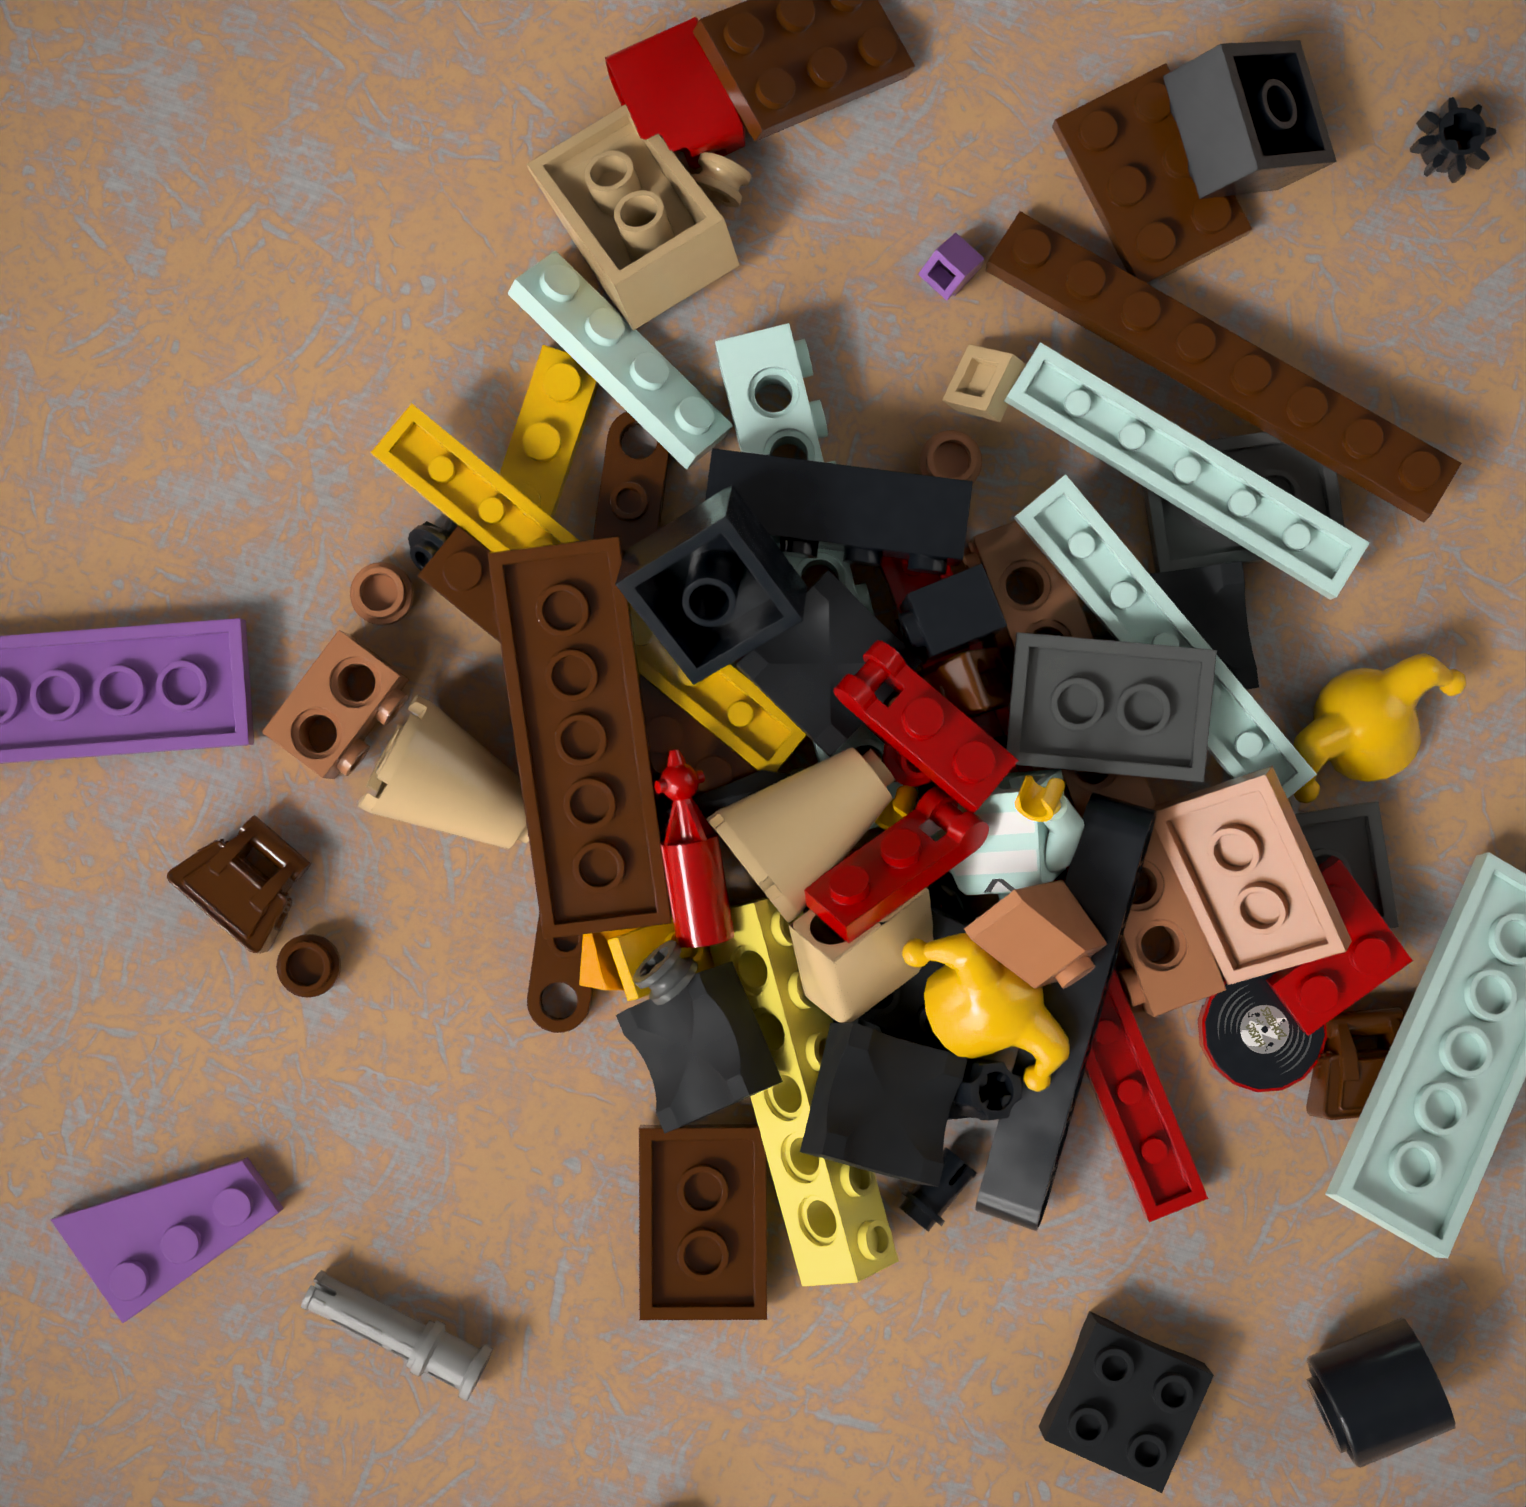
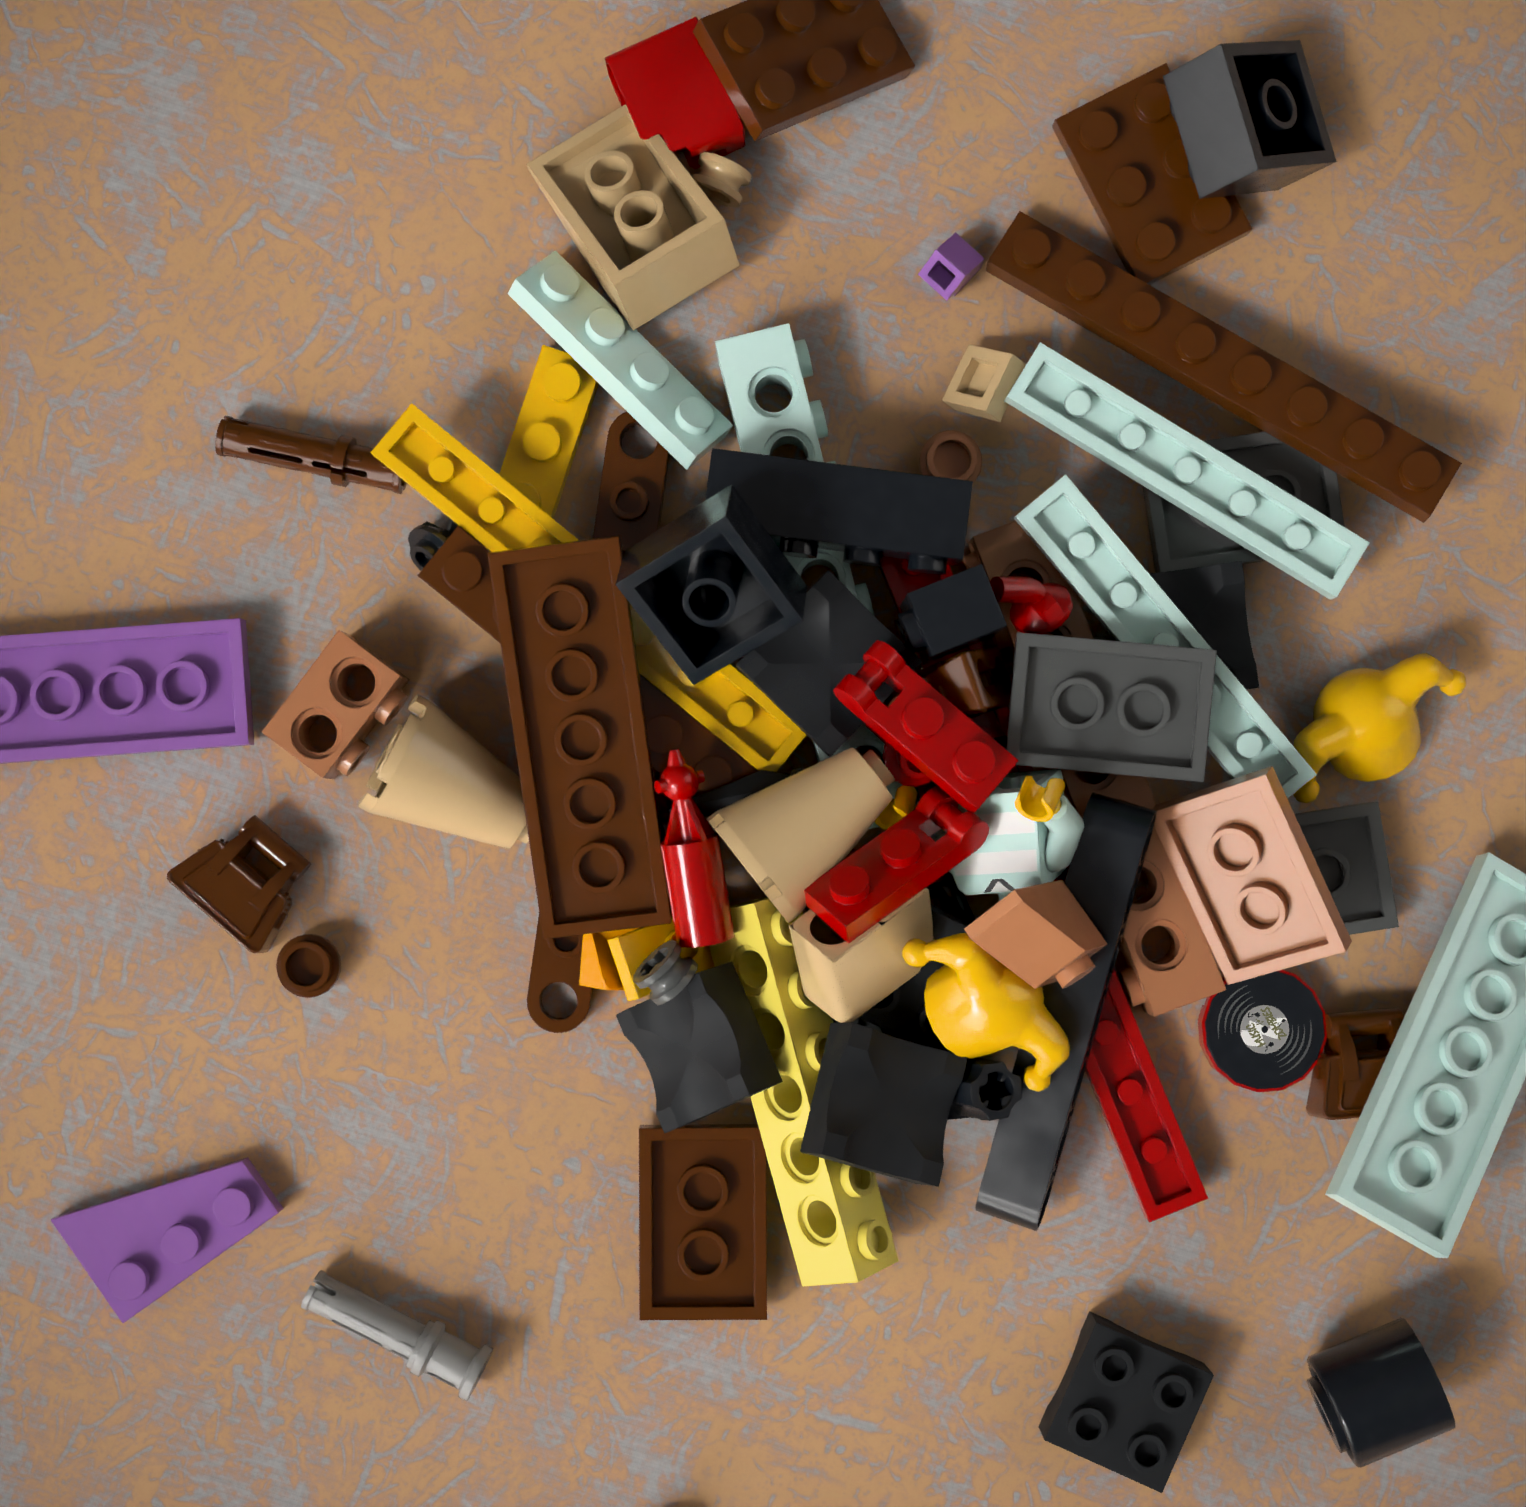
nougat plate [350,562,414,626] -> none
black pin [899,1147,978,1232] -> none
red plate [1266,855,1413,1036] -> none
black gear [1410,97,1496,183] -> none
none -> reddish brown pin [215,415,407,494]
none -> red plate [990,576,1073,634]

